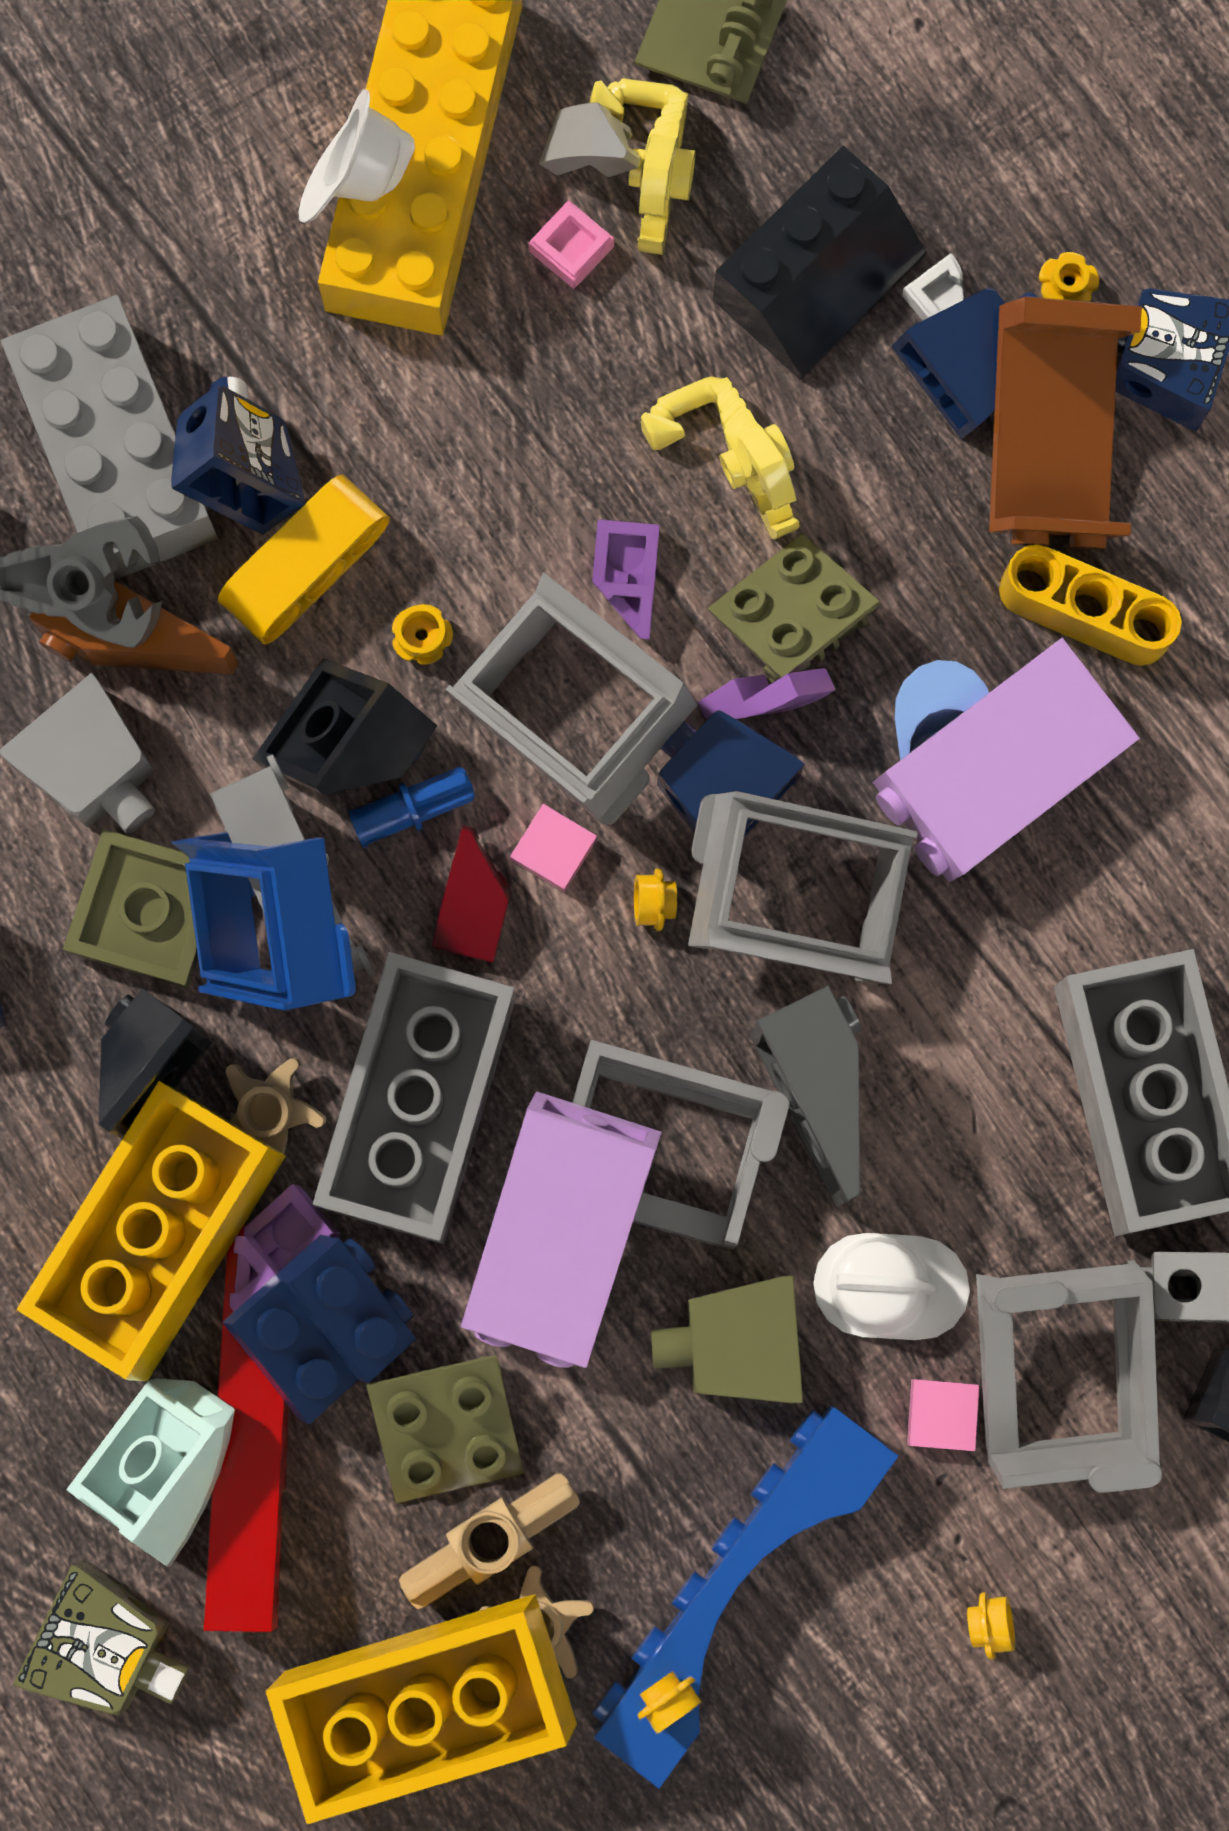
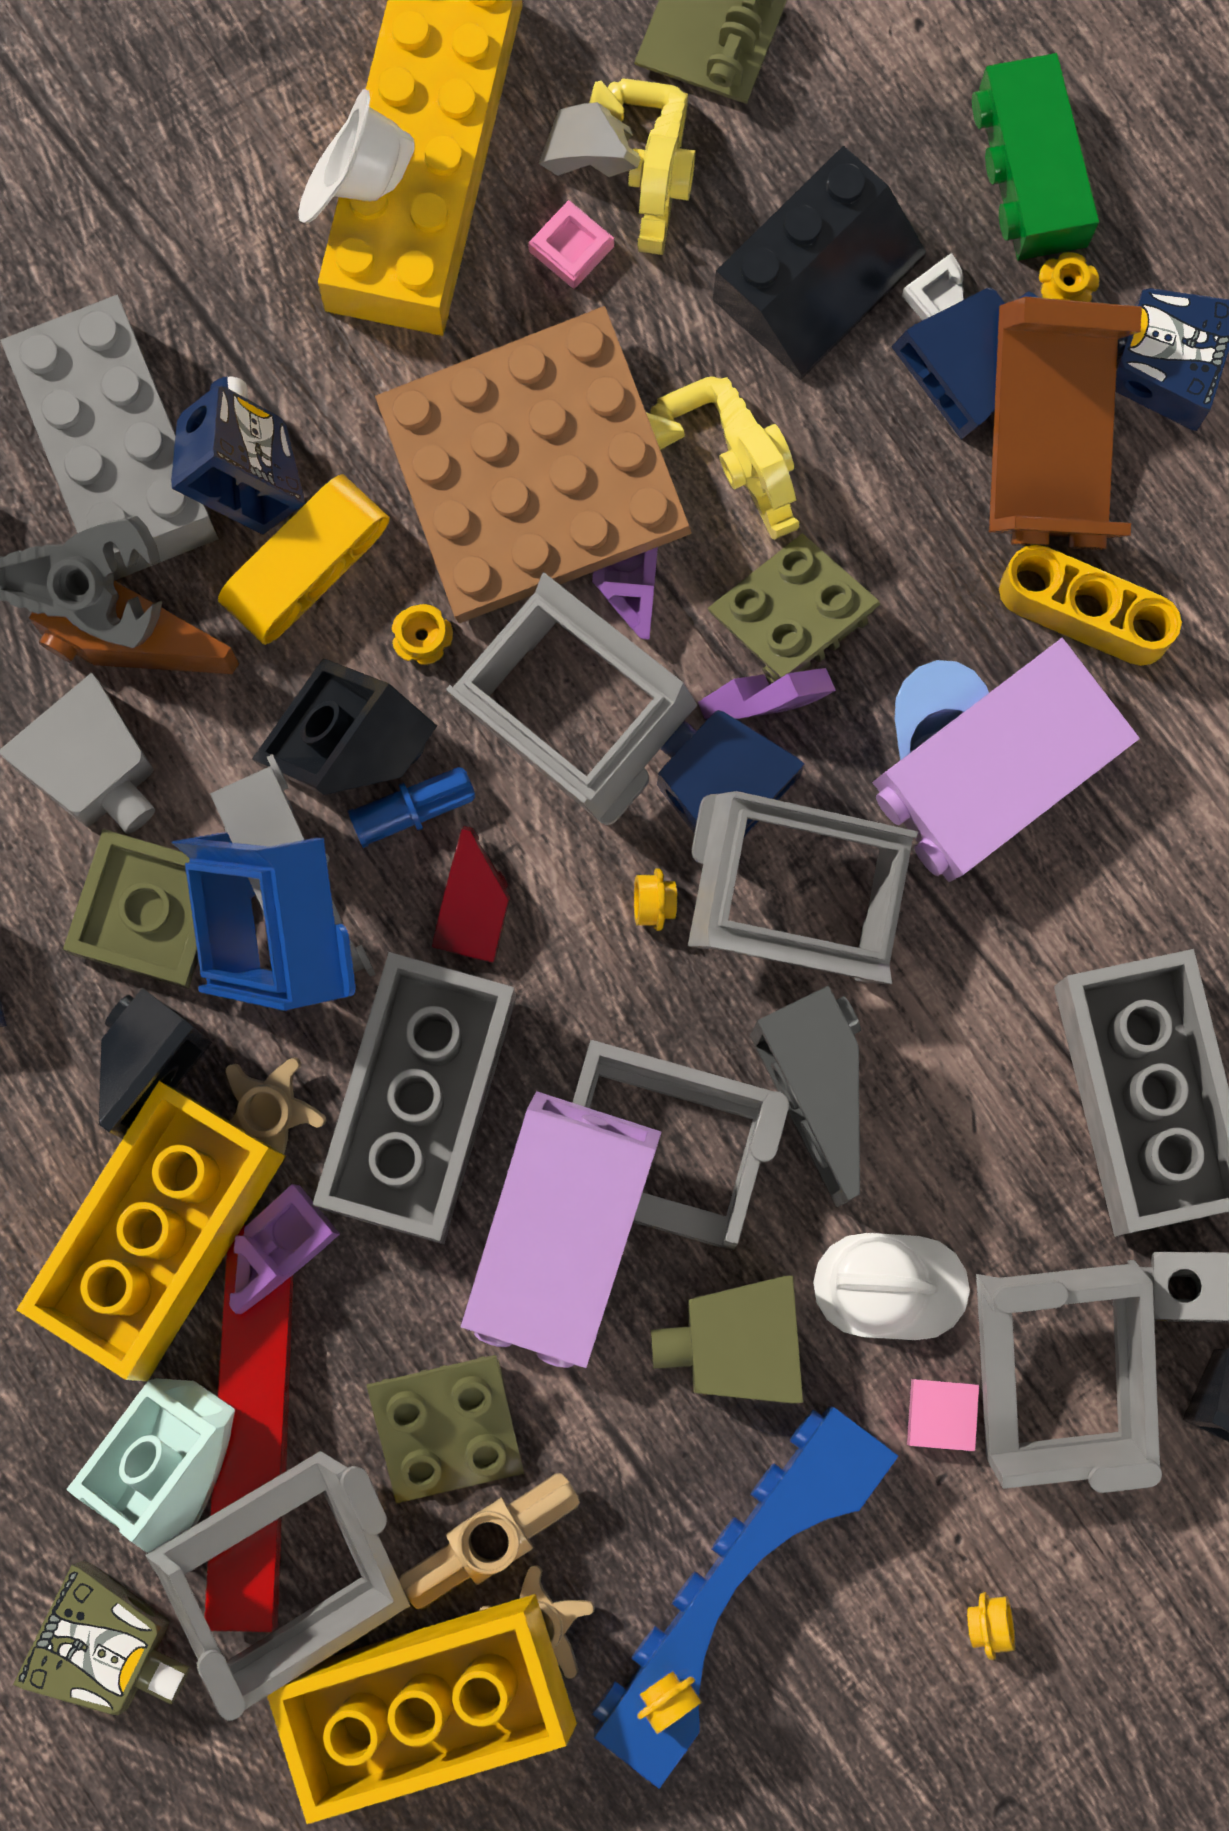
dark blue plate [223,1234,416,1425] -> none
bright pink tile [510,804,597,893] -> none
none -> light grey piece [145,1451,410,1720]
none -> medium nougat plate [375,306,692,624]
none -> green brick [972,53,1099,261]

